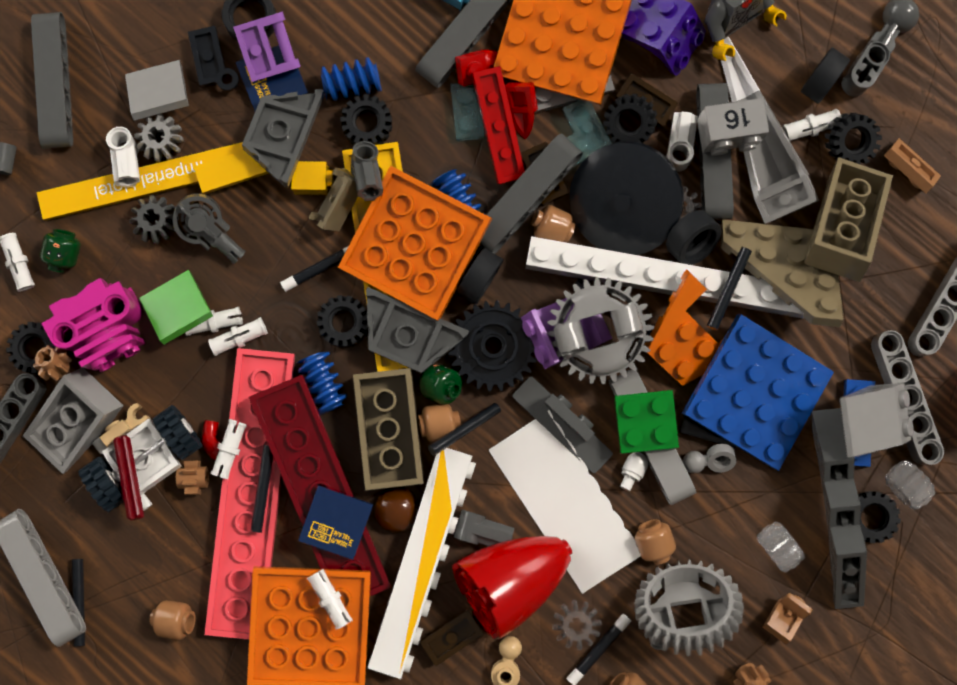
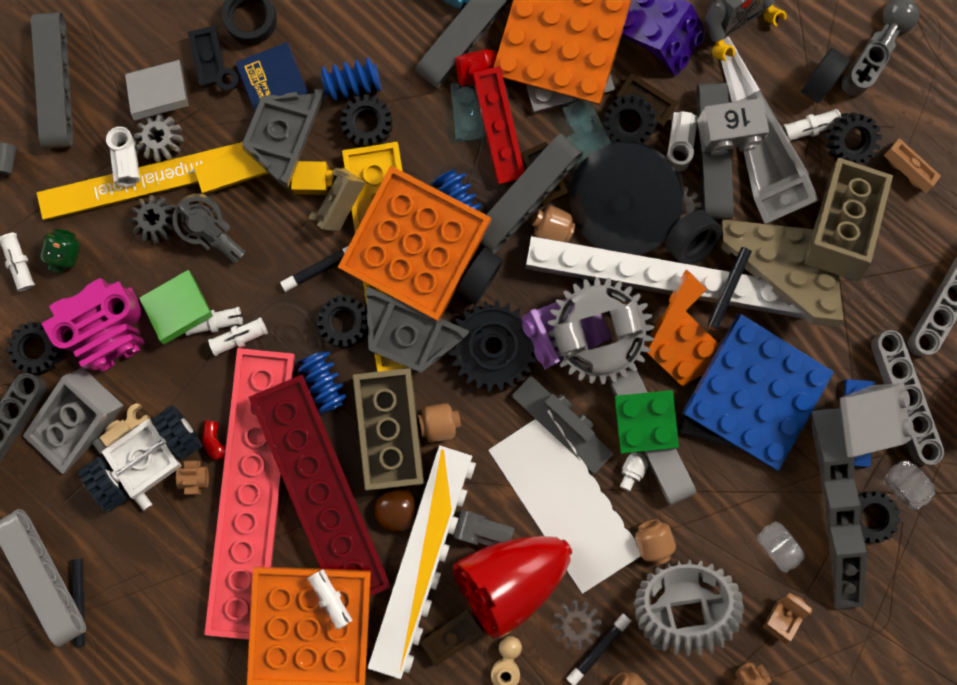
medium nougat gear [33,345,72,381] -> none
dark red axle [113,435,144,521] -> none
medium nougat head [150,600,196,640] -> none
white pin [210,419,247,479] -> none
medium lavender plate [233,11,301,82] -> none
black bar [250,445,273,533] -> none
dark blue tile [298,485,373,560] -> none
dark grey piece [350,141,383,201] -> none
dark green head [419,364,462,405] -> none
black bar [428,403,501,456] -> none
red plate [505,82,538,139] -> none
light grey plate [683,444,736,474] -> none

